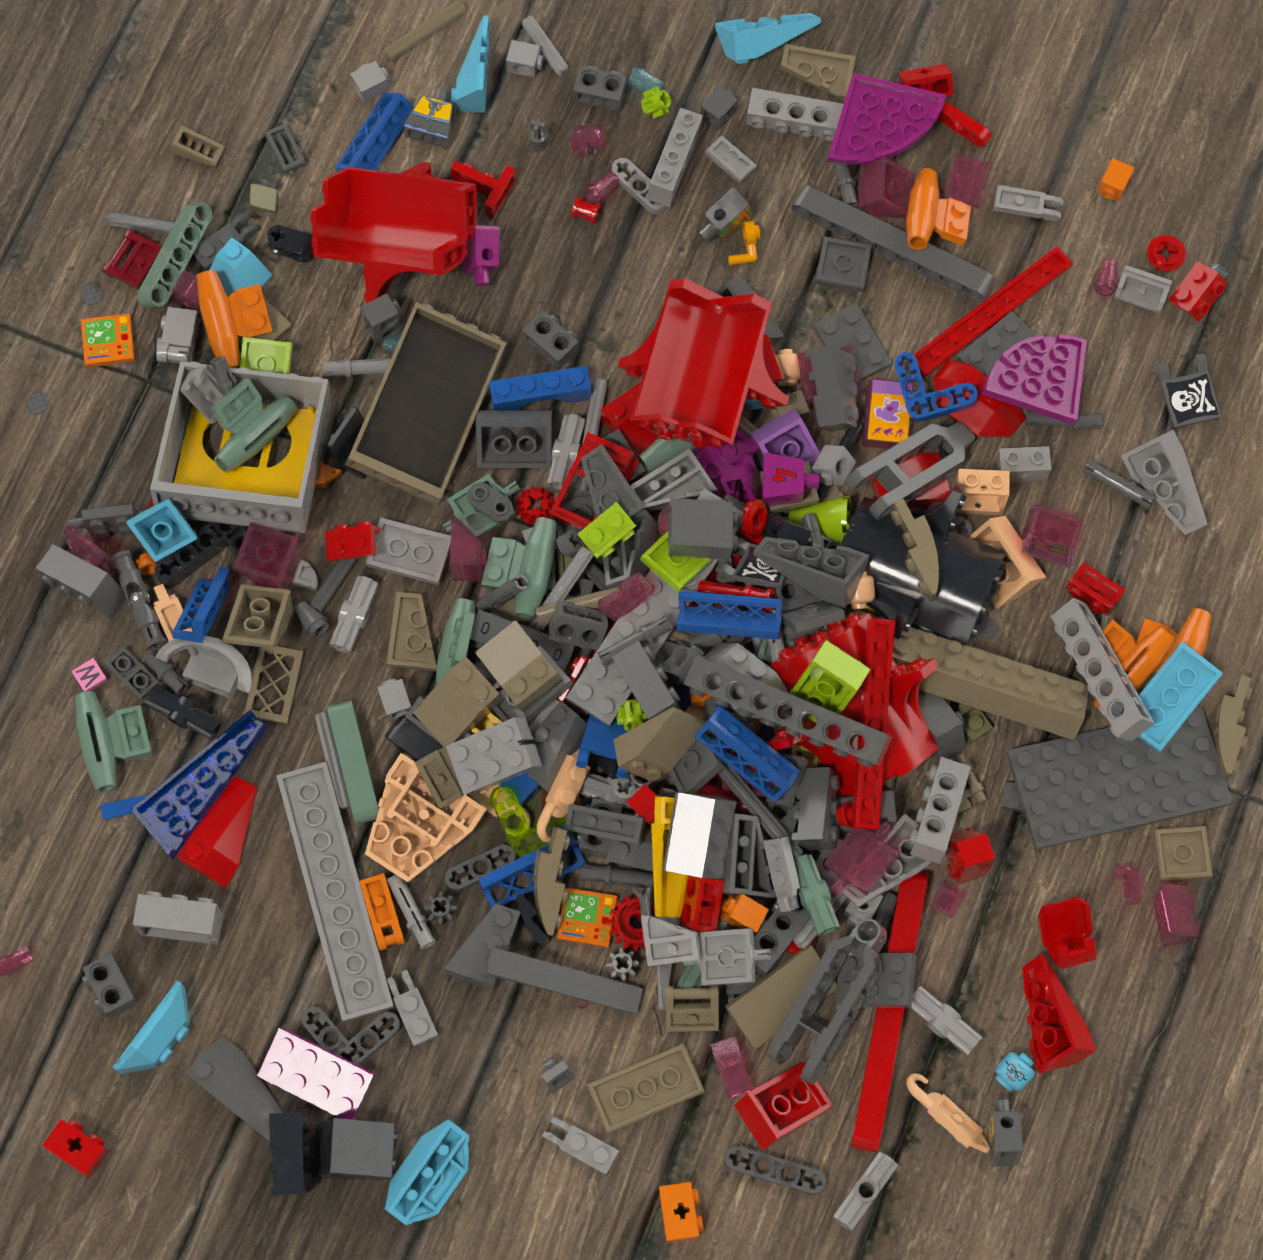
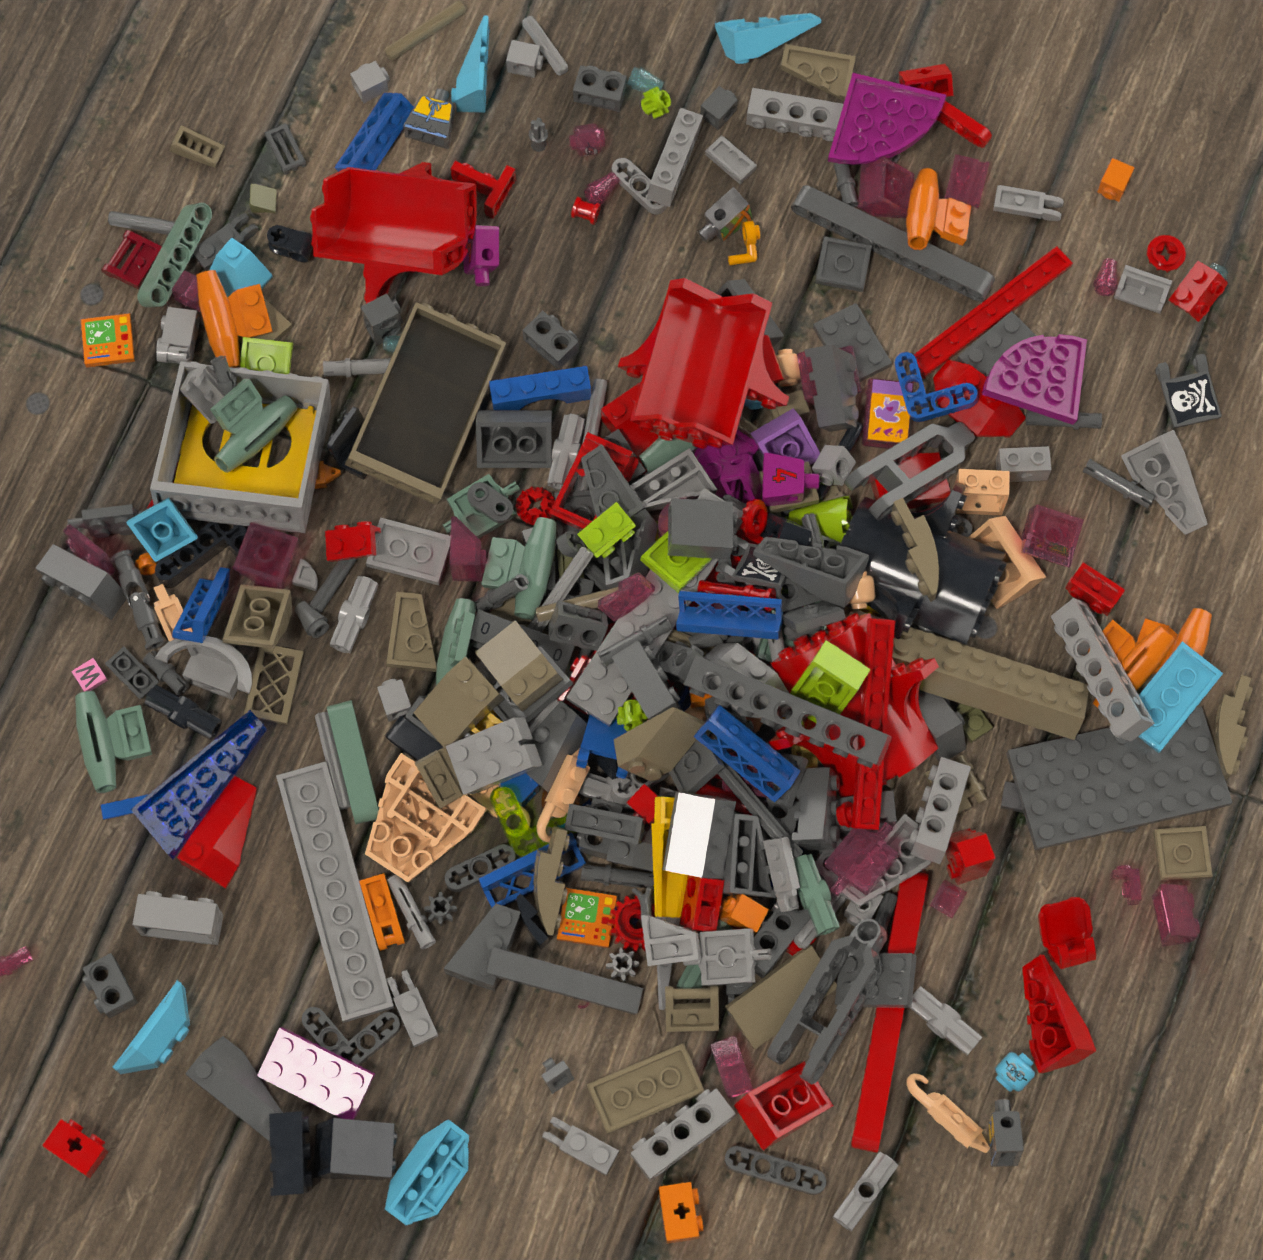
none -> light grey brick [631,1089,736,1182]

